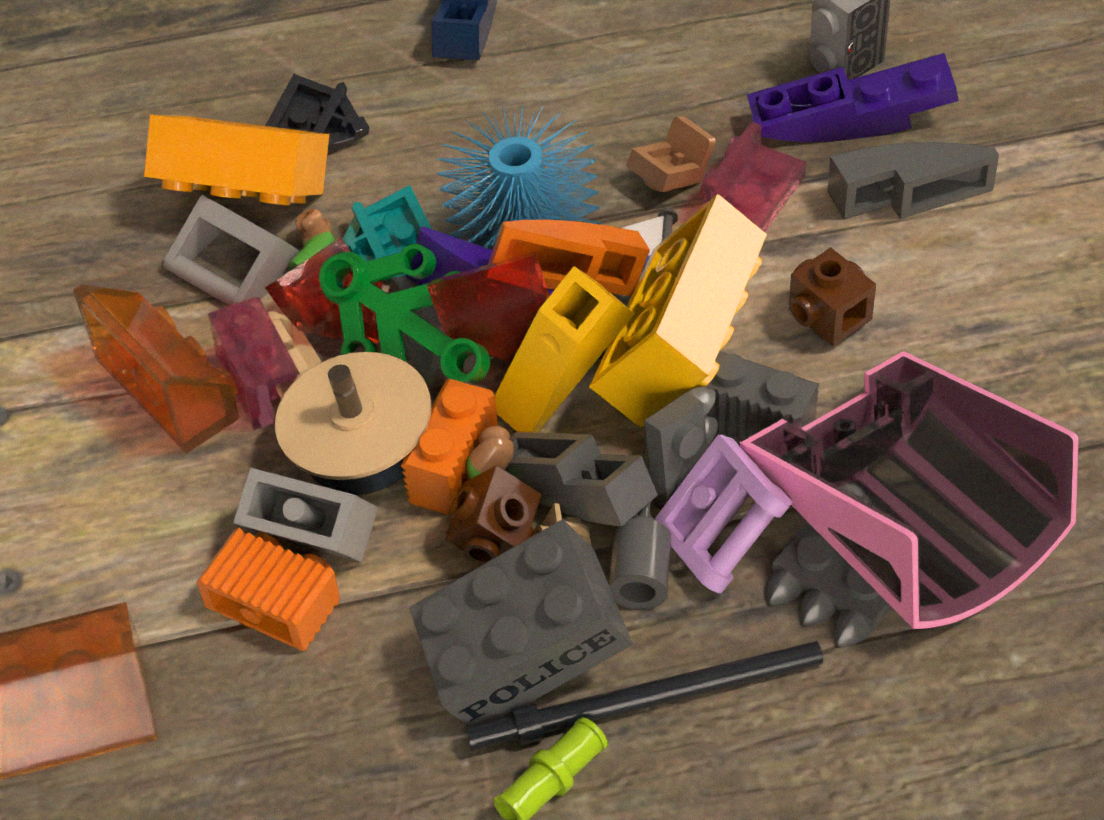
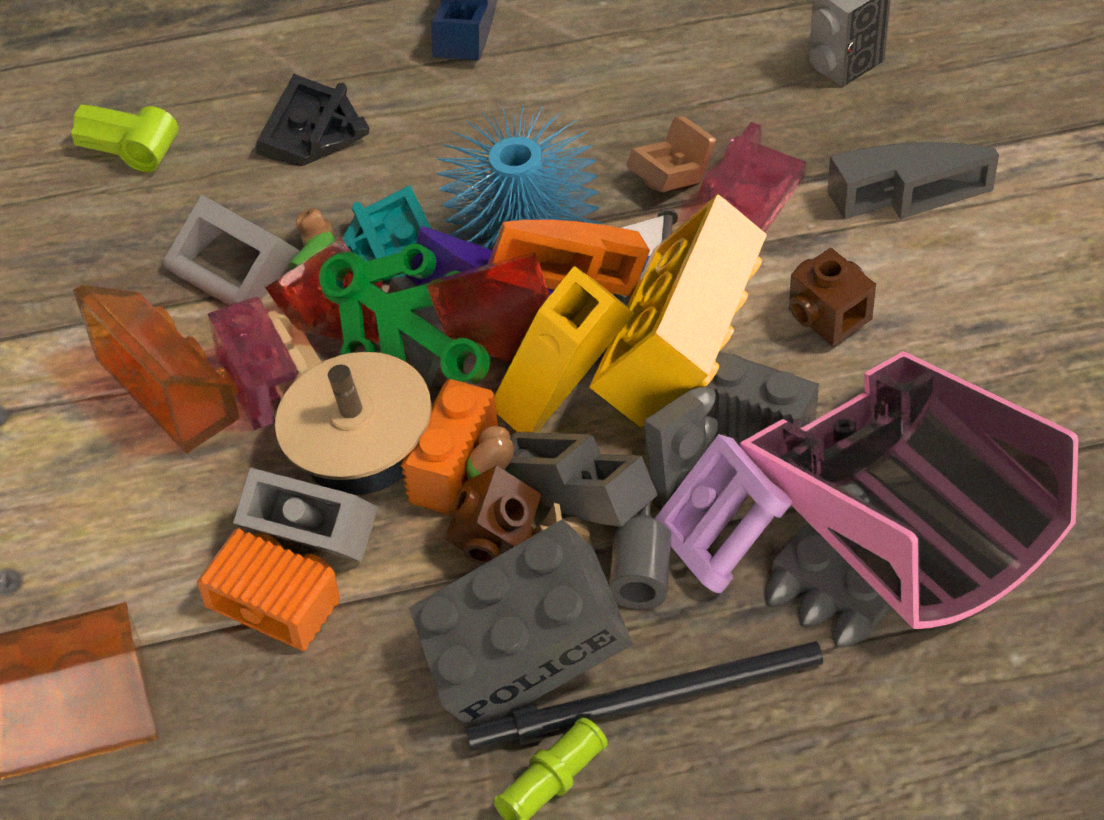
light orange brick [144,114,329,205] -> none
dark purple slope [747,53,959,142] -> none
none -> lime piece [71,104,179,173]

